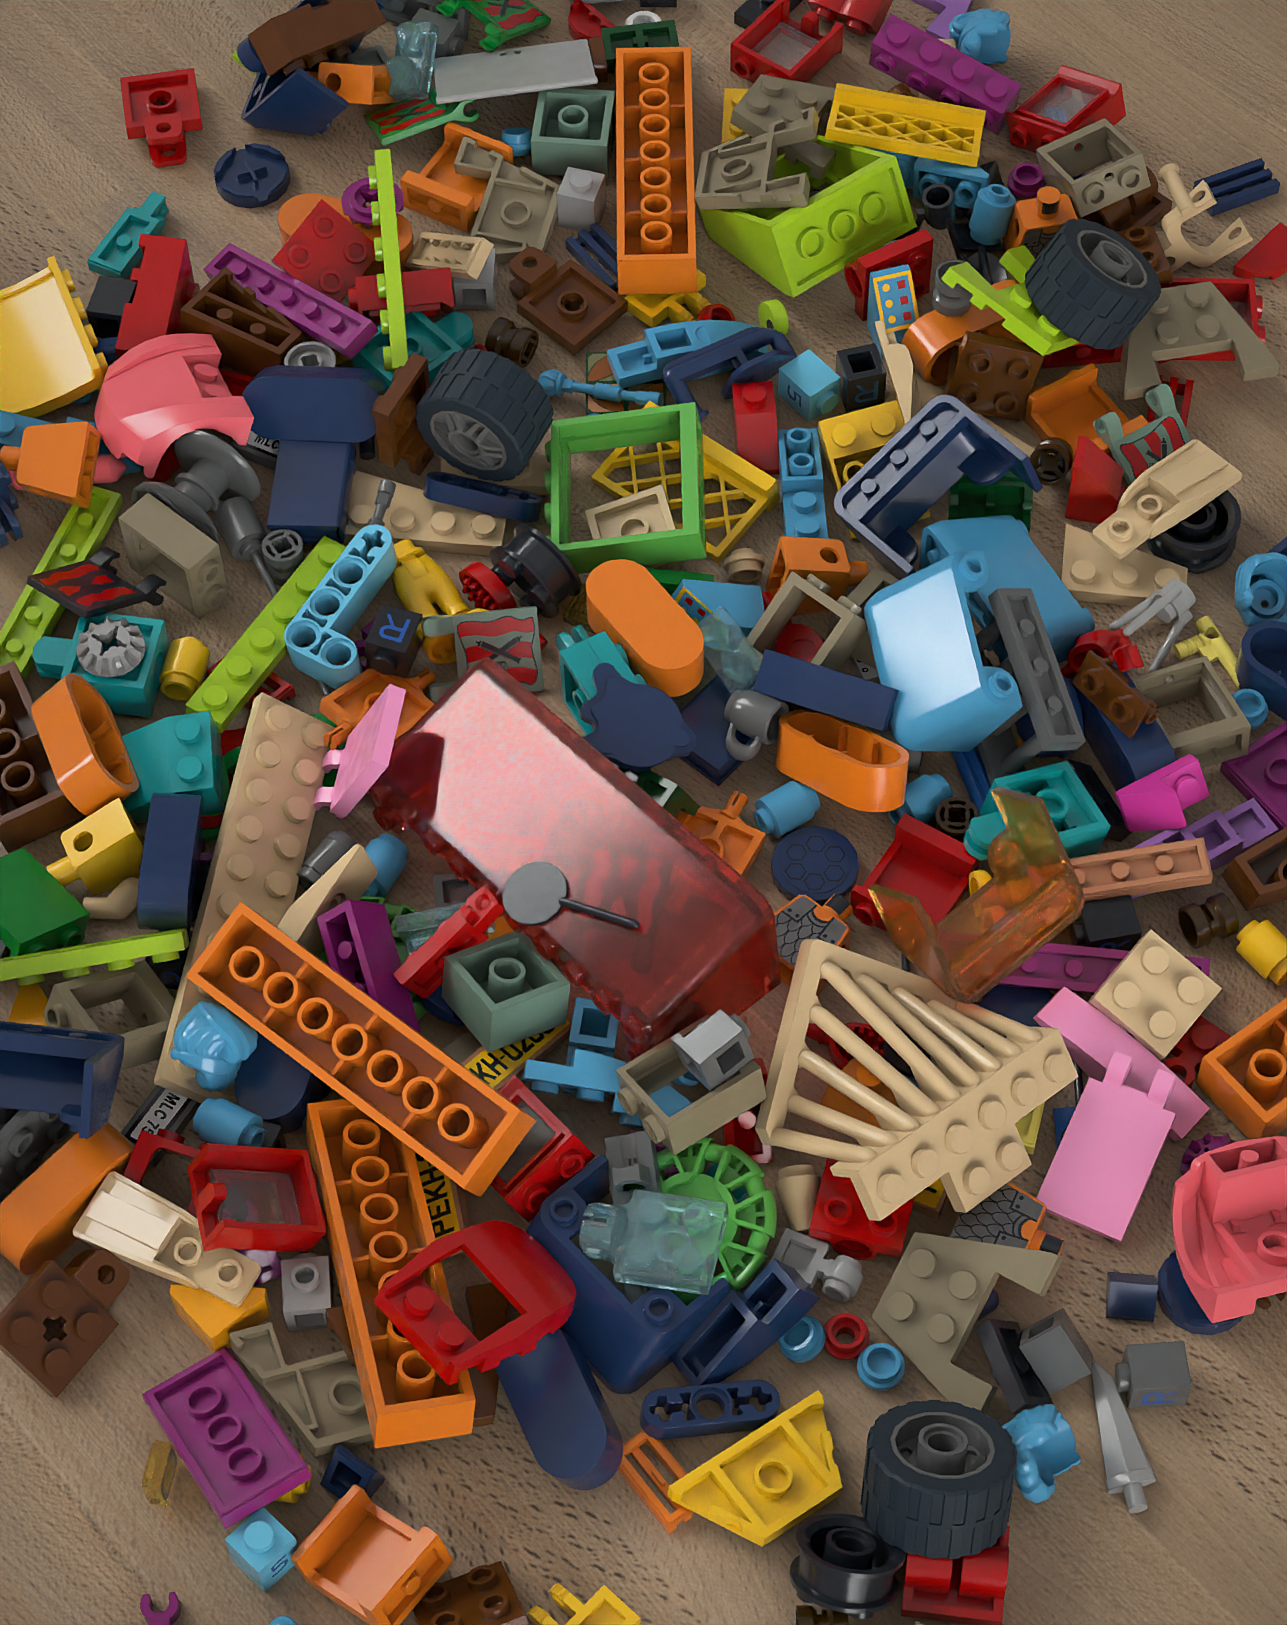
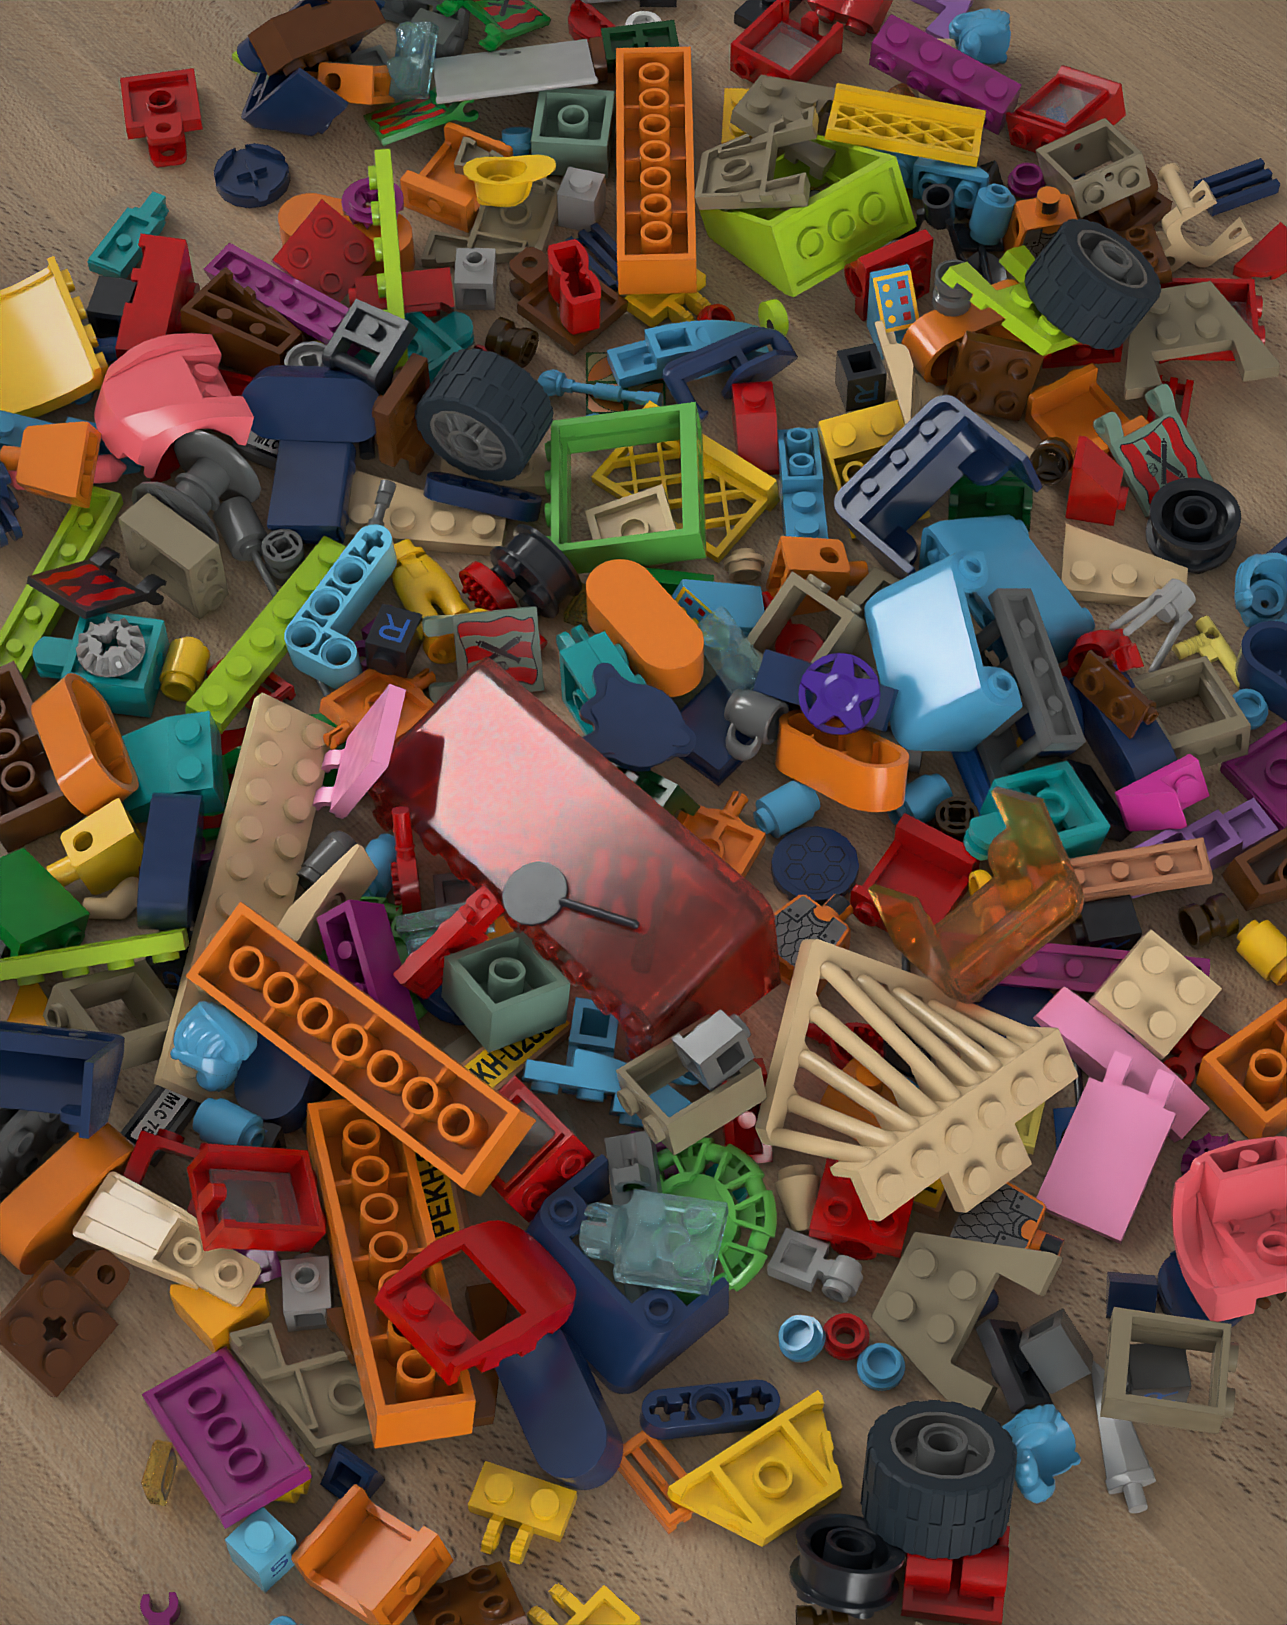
tan plate [405,232,494,280] -> none
dark blue slope [671,1258,820,1386] -> none
medium azure brick [778,349,841,422] -> none
tan piece [1092,439,1242,559] -> none
none -> black plate [322,299,418,391]
none -> red piece [391,806,423,921]
none -> yellow piece [463,155,556,207]
none -> yellow hinge [468,1461,577,1565]
none -> red brick [548,239,601,335]
none -> dark purple wheel [798,653,881,735]
none -> dark tan window [1100,1307,1239,1434]

